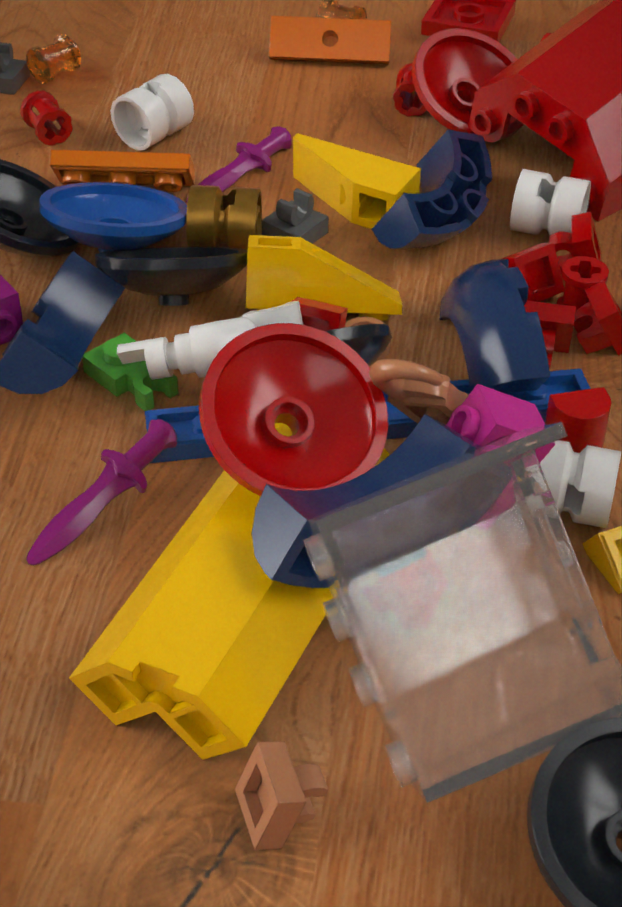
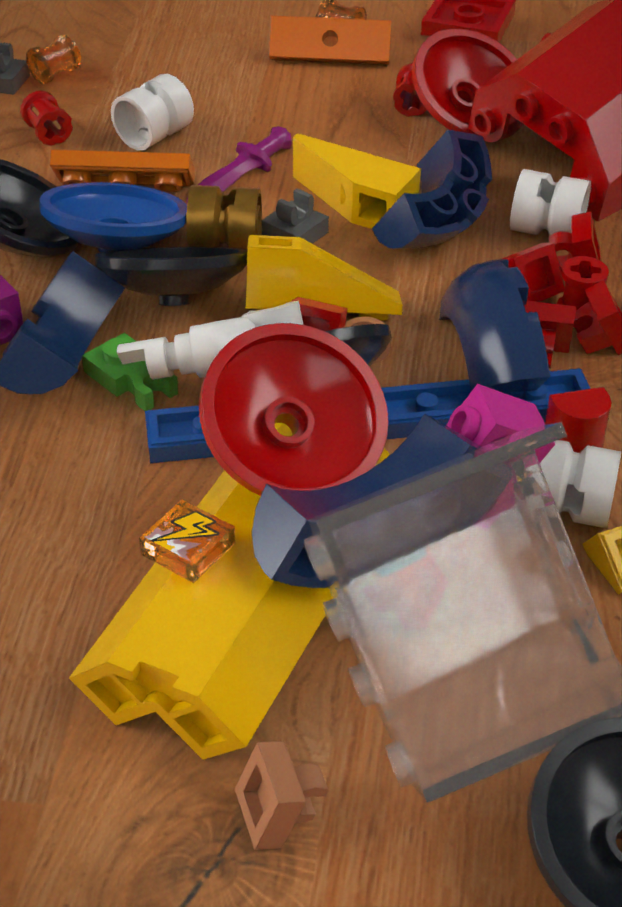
magenta sword [26,419,177,565] -> none
nougat plate [369,359,468,425] -> none
none -> clear orange tile [139,500,236,583]

